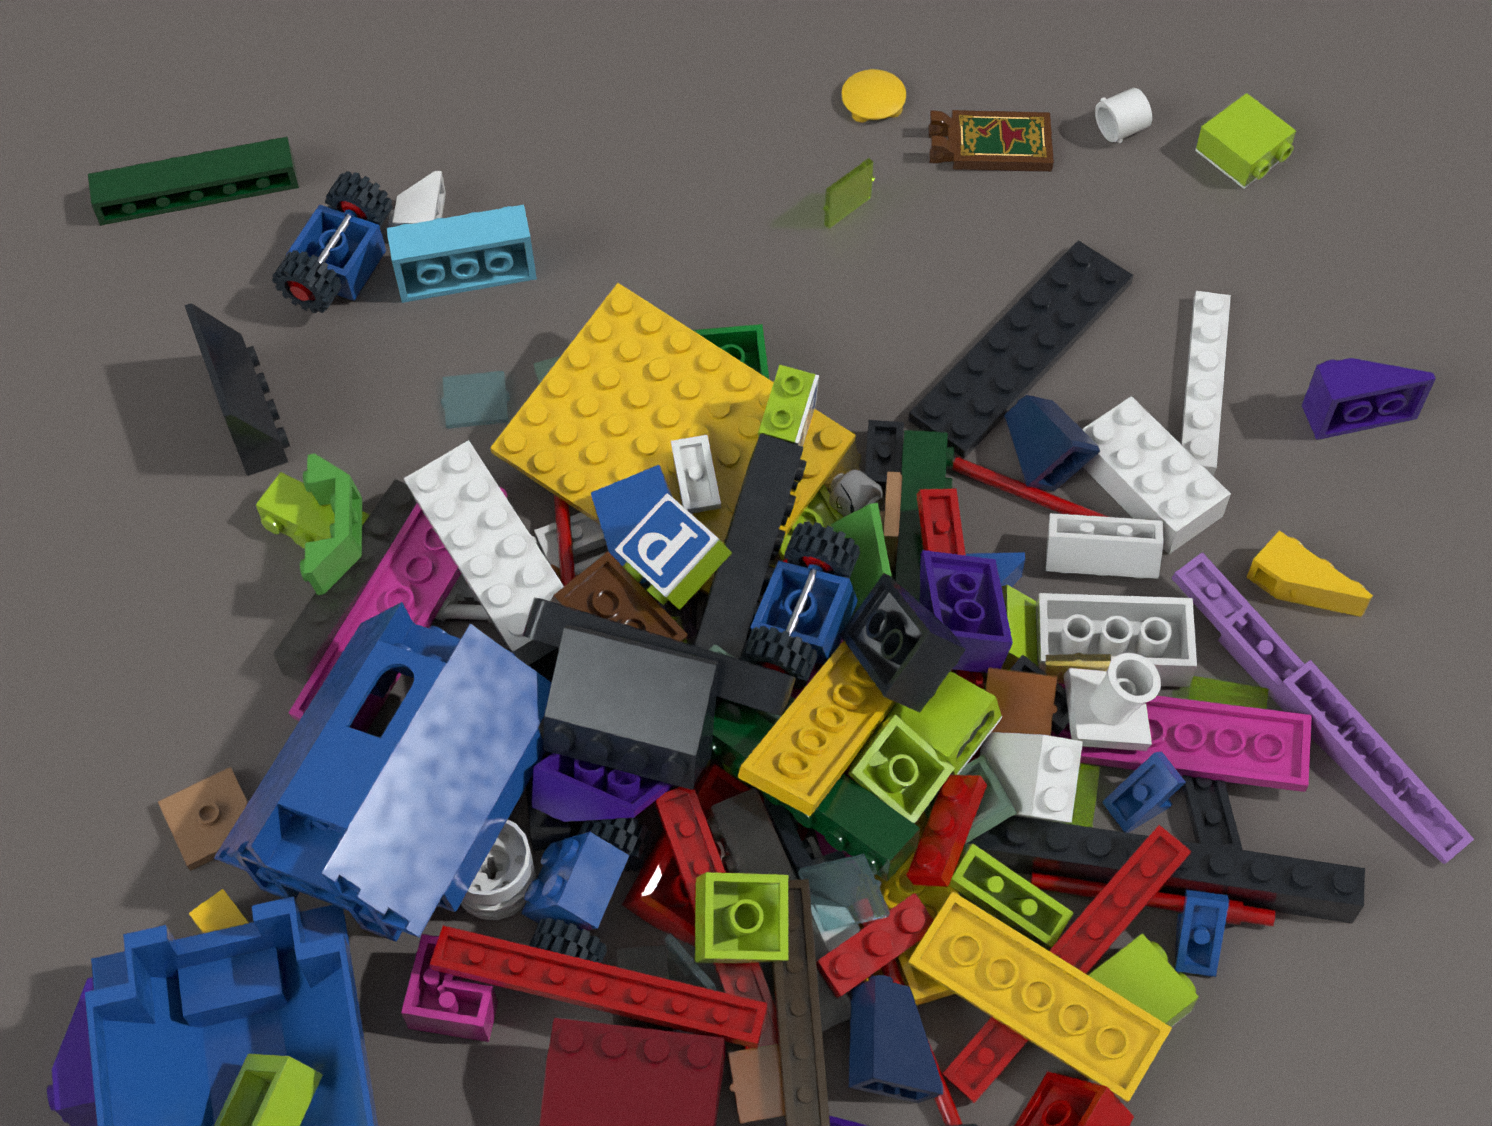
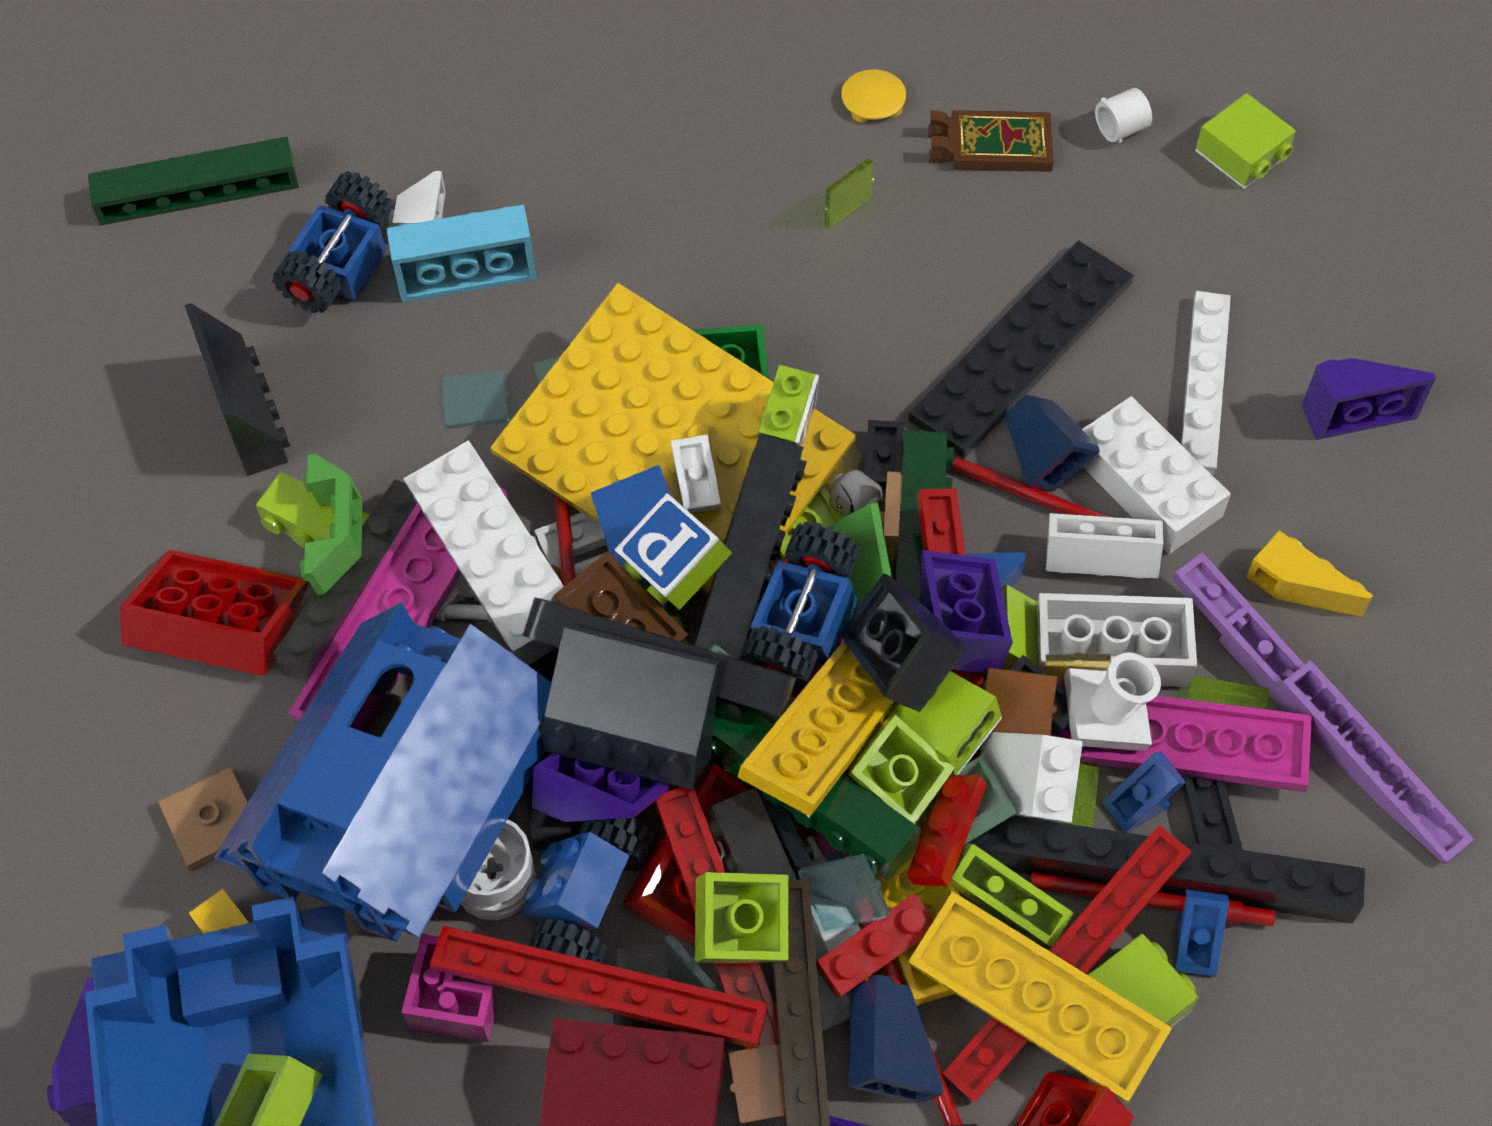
none -> red slope [119,550,308,676]

